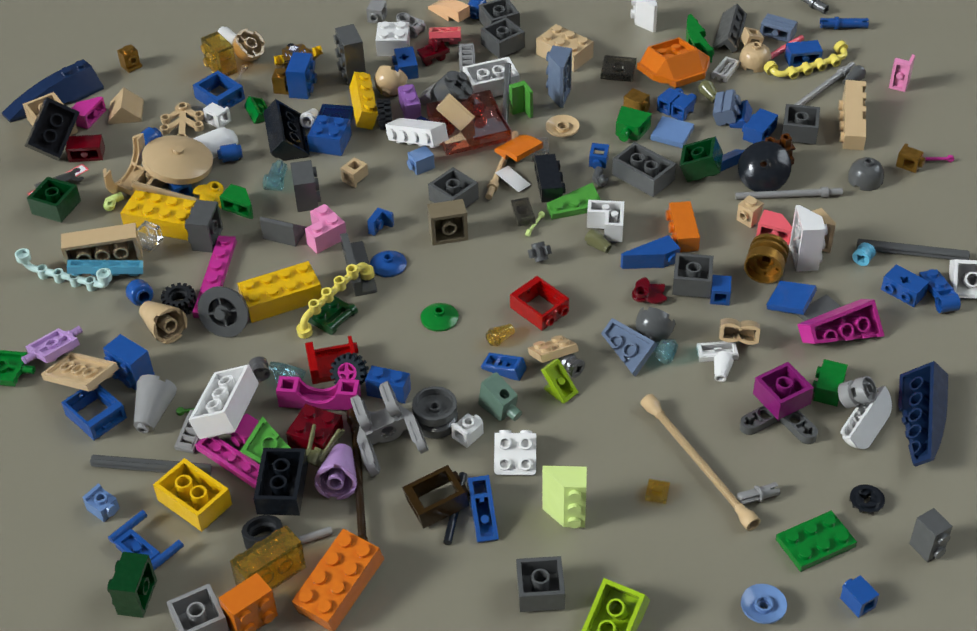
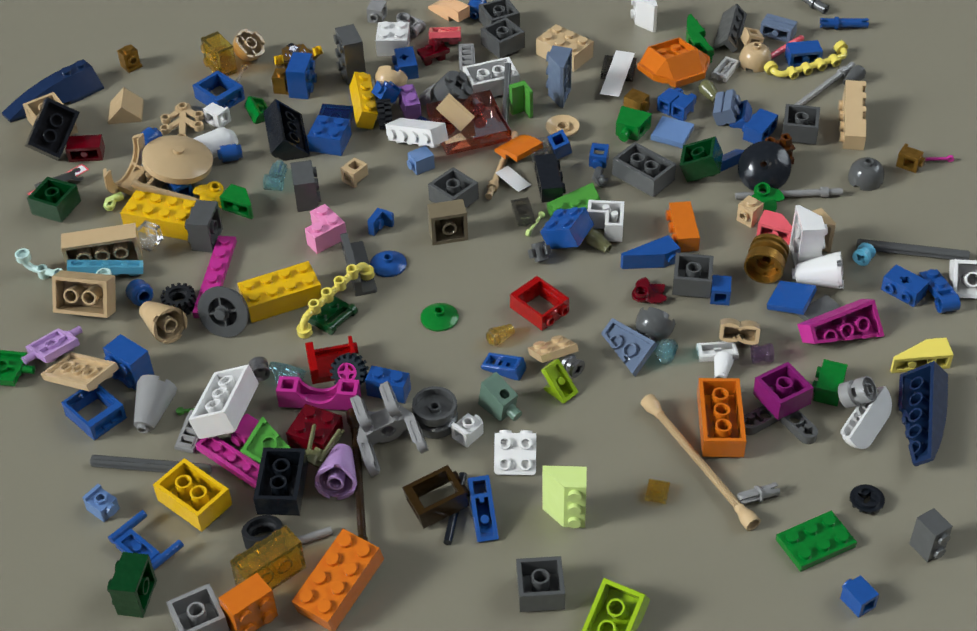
dark pink slope [72,97,106,129] -> none
white cone [217,26,236,44] -> none
dark grey slope [260,217,307,247] -> none
white cone [300,108,319,128] -> none
medium blue dish [741,584,787,624] -> none
bright pink panel [889,54,915,92] -> none
none -> tan brick [52,270,116,318]
none -> blue brick [371,81,402,104]
none -> blue brick [540,207,594,249]
none -> blue brick [547,129,572,160]
none -> white sticker [600,50,635,97]
none -> orange brick [697,378,746,457]
none -> clear purple wheel [750,343,774,364]
none -> green plate [752,182,785,212]
none -> white cone [792,251,844,289]
none -> light yellow slope [890,337,954,373]

